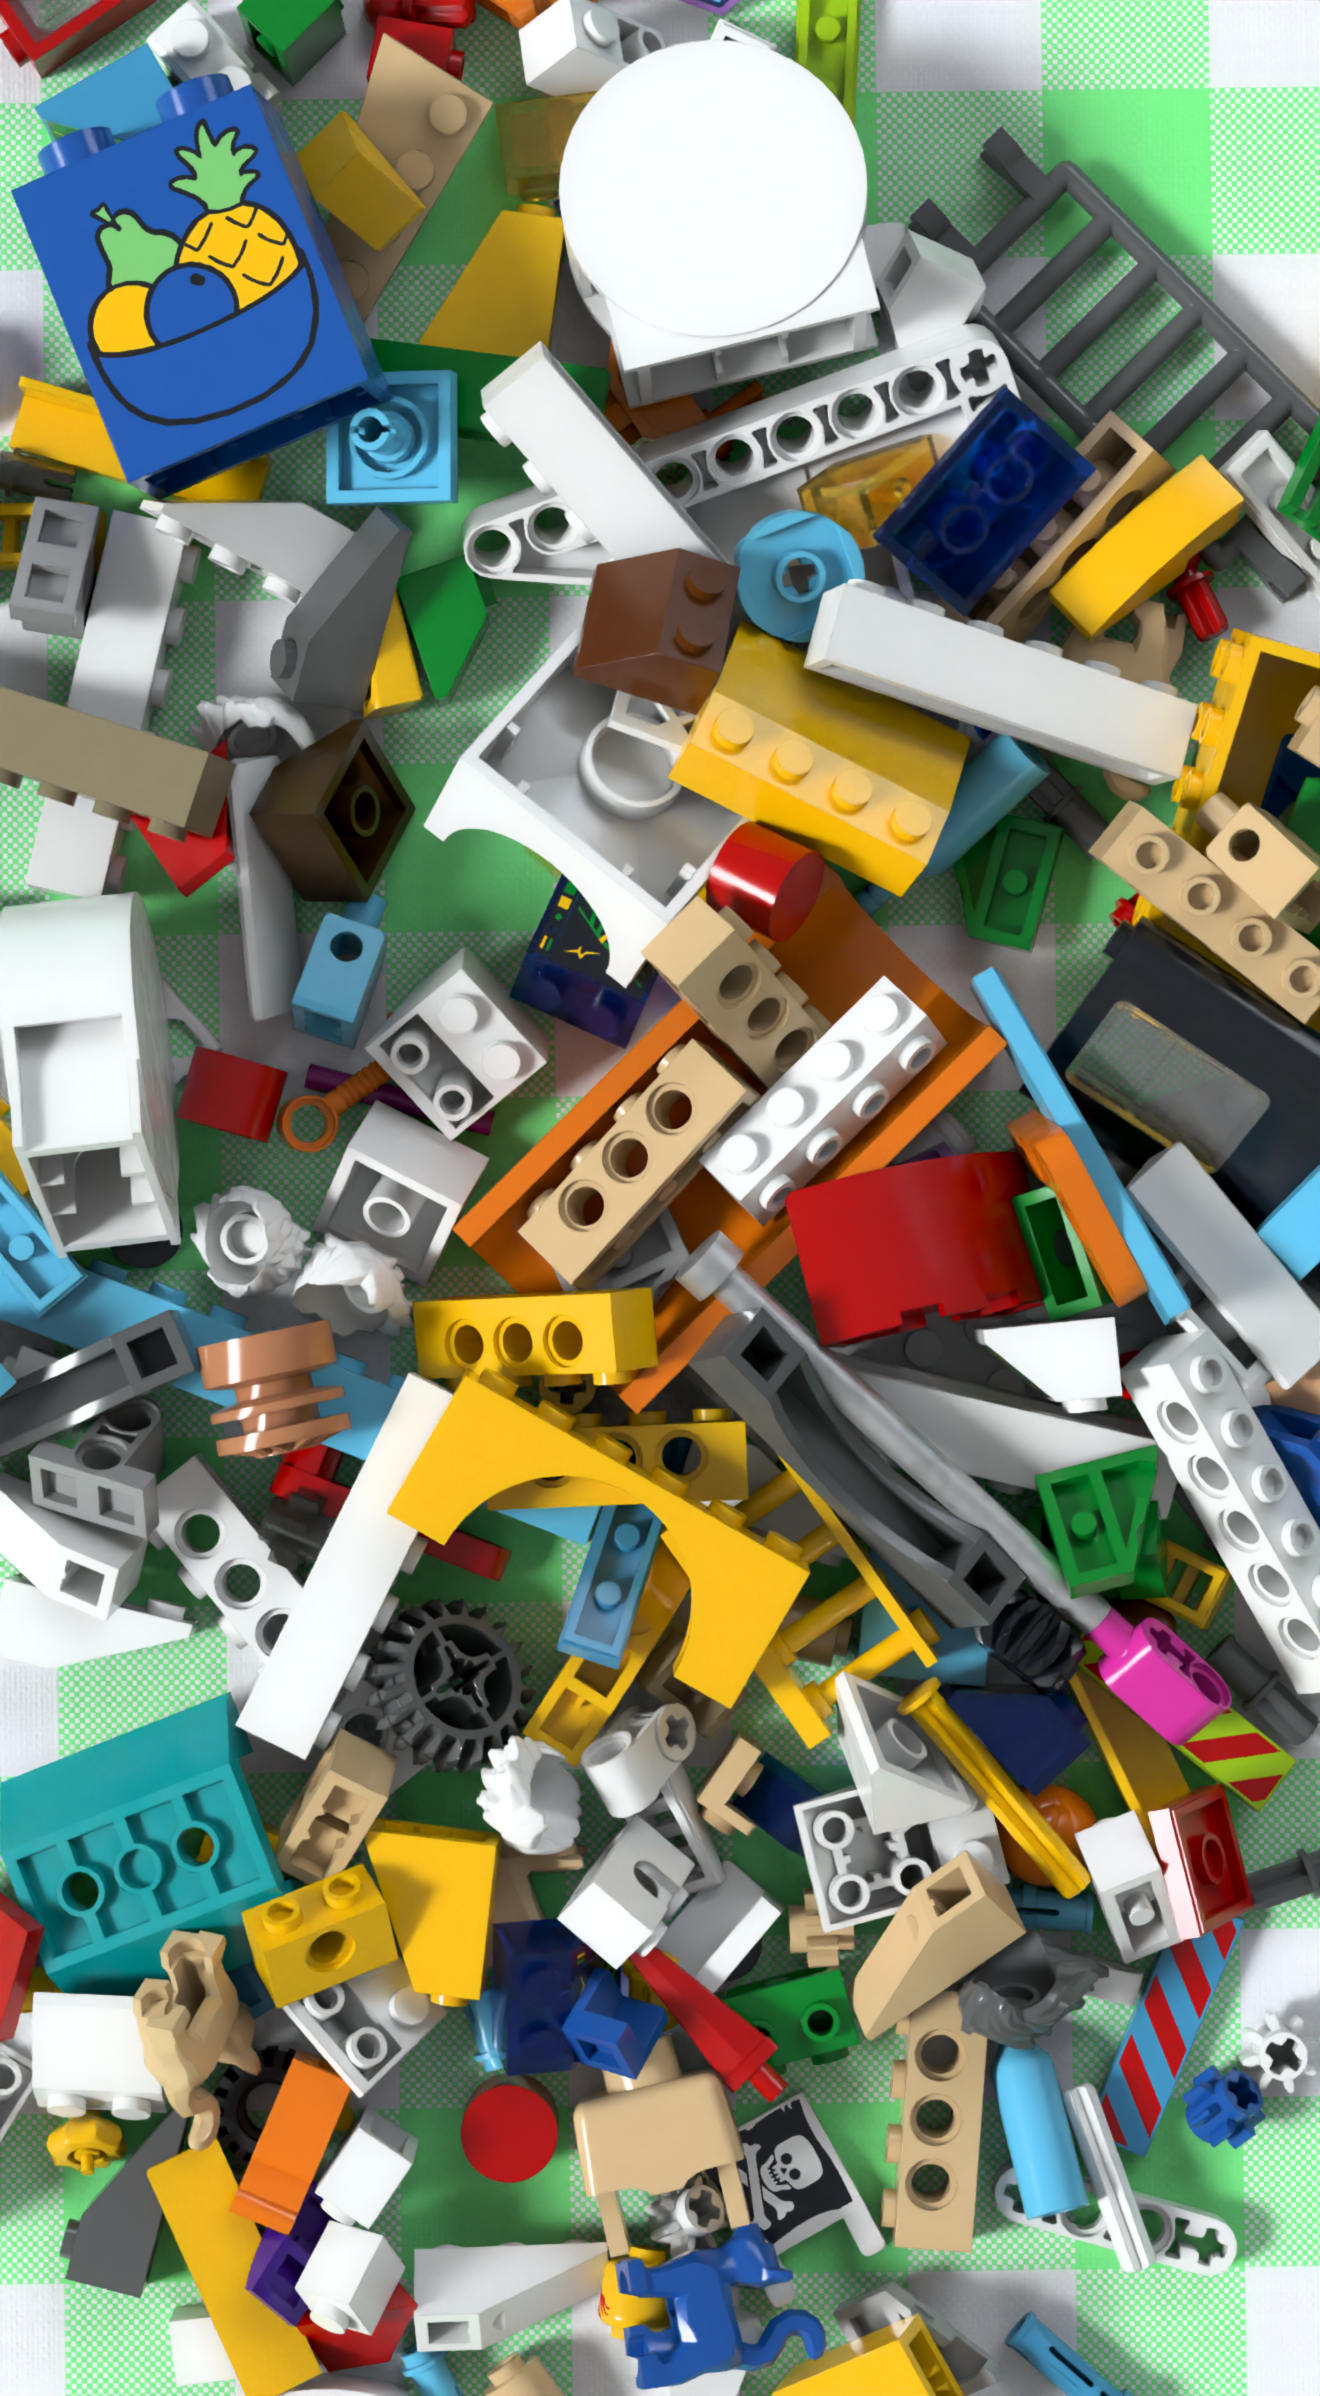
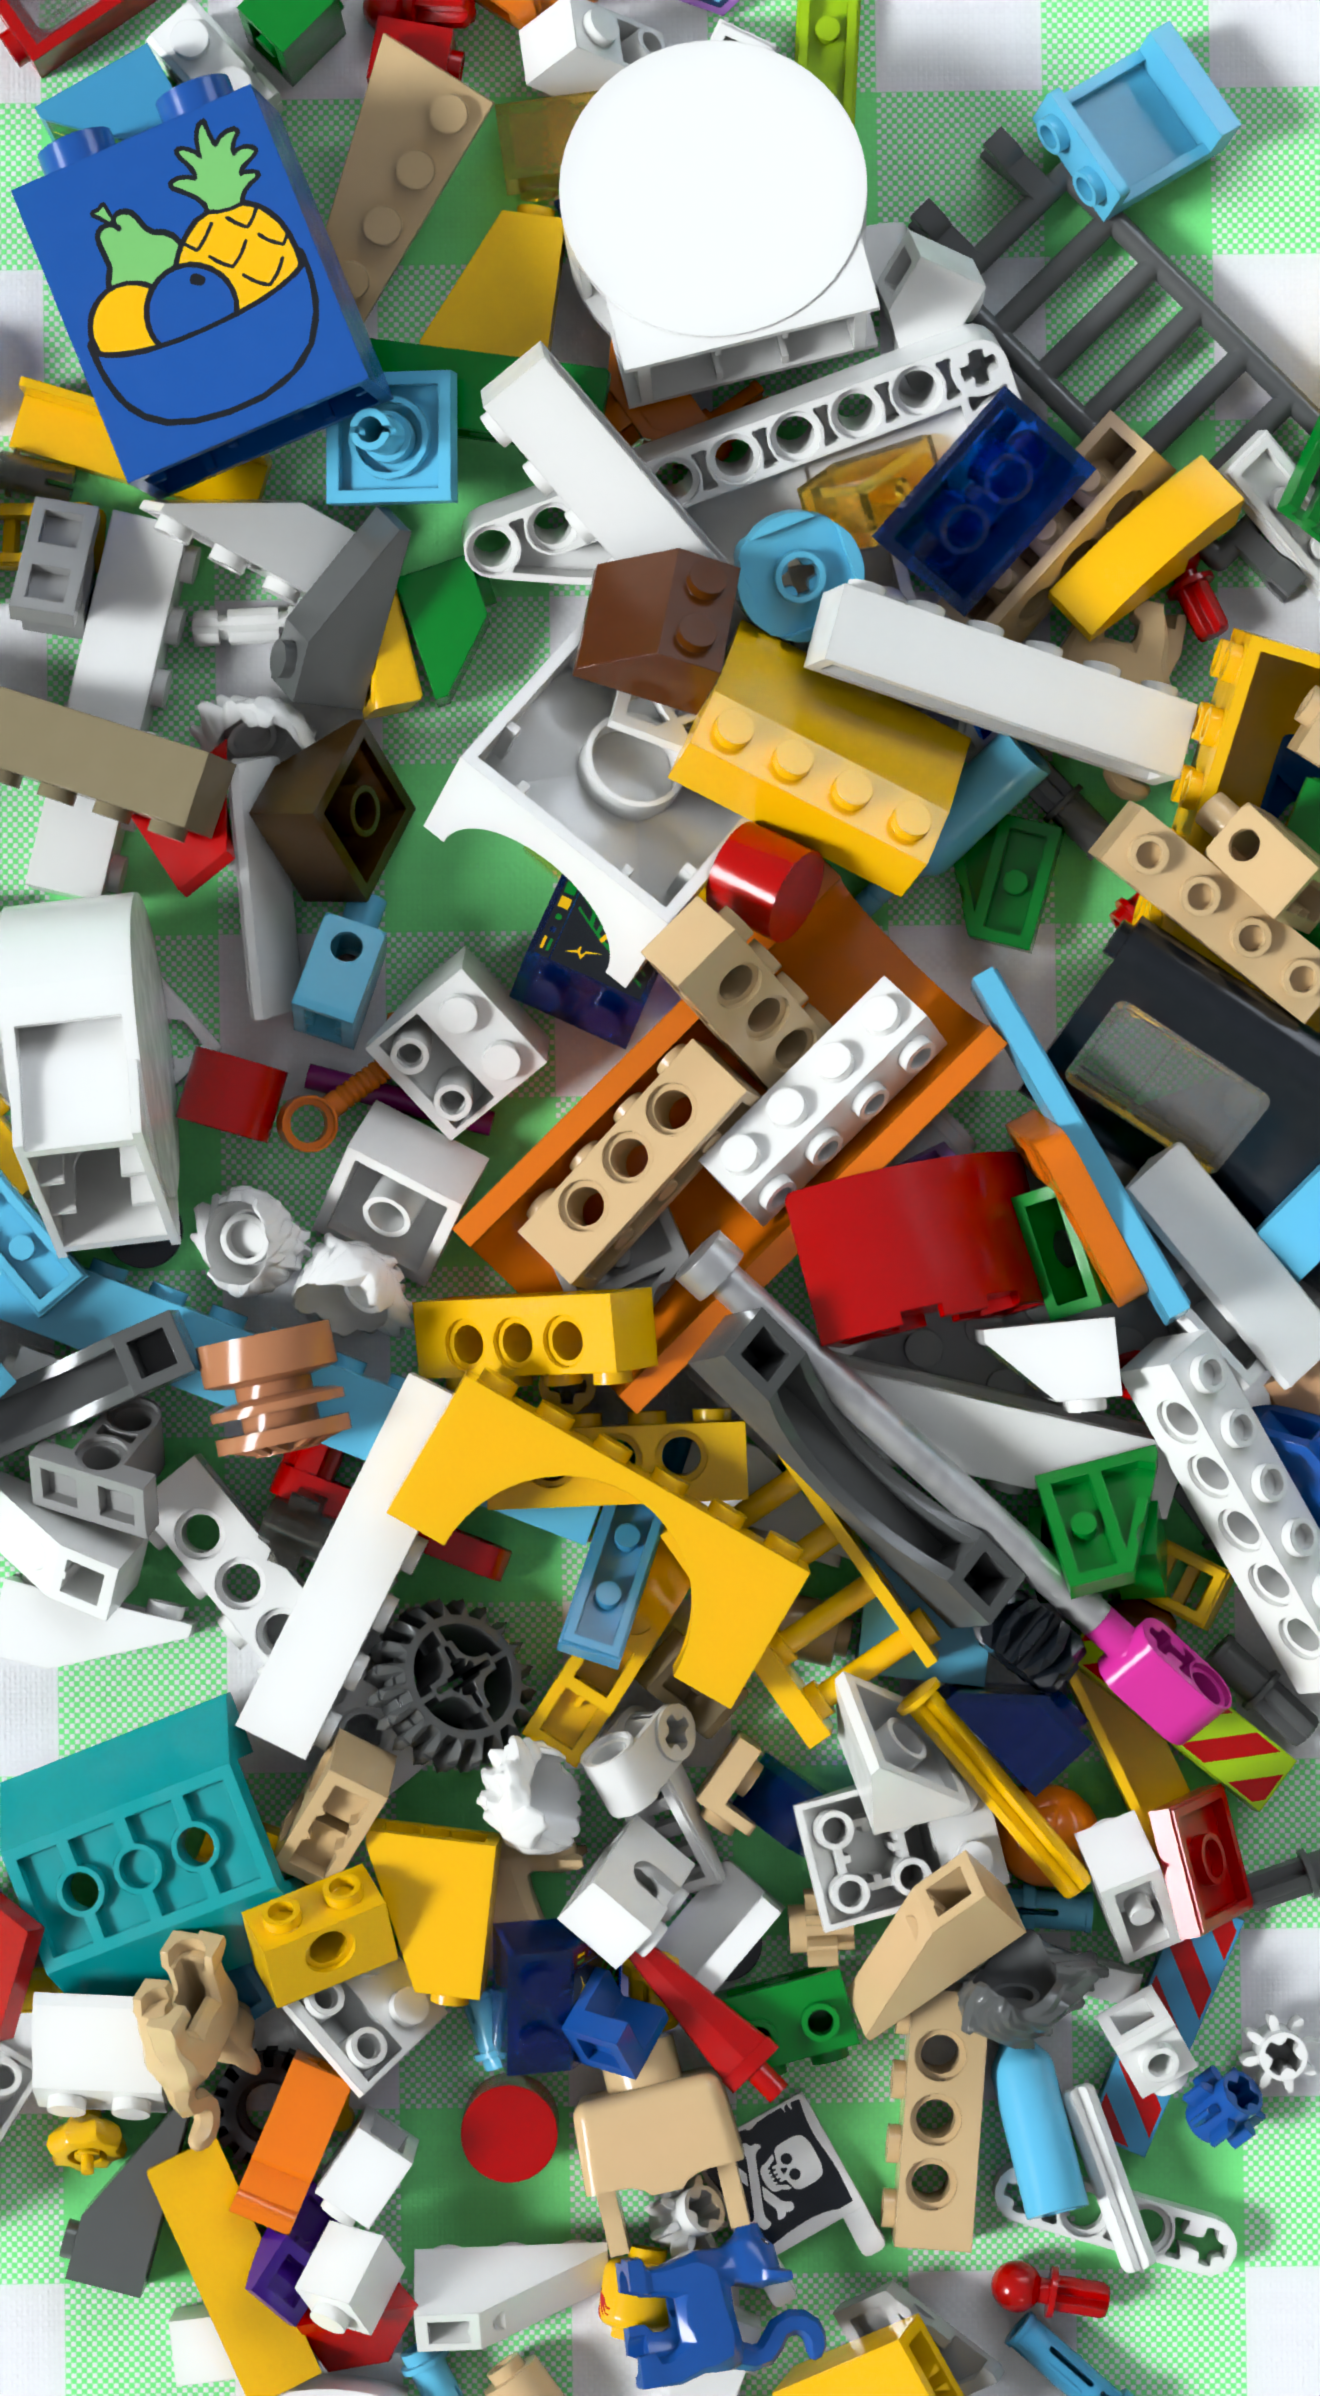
yellow slope [297,110,426,252] -> none
none -> white axle [192,606,296,647]
none -> red axle [991,2260,1110,2318]
none -> medium azure panel [1032,21,1242,222]
none -> white brick [1095,1984,1198,2099]

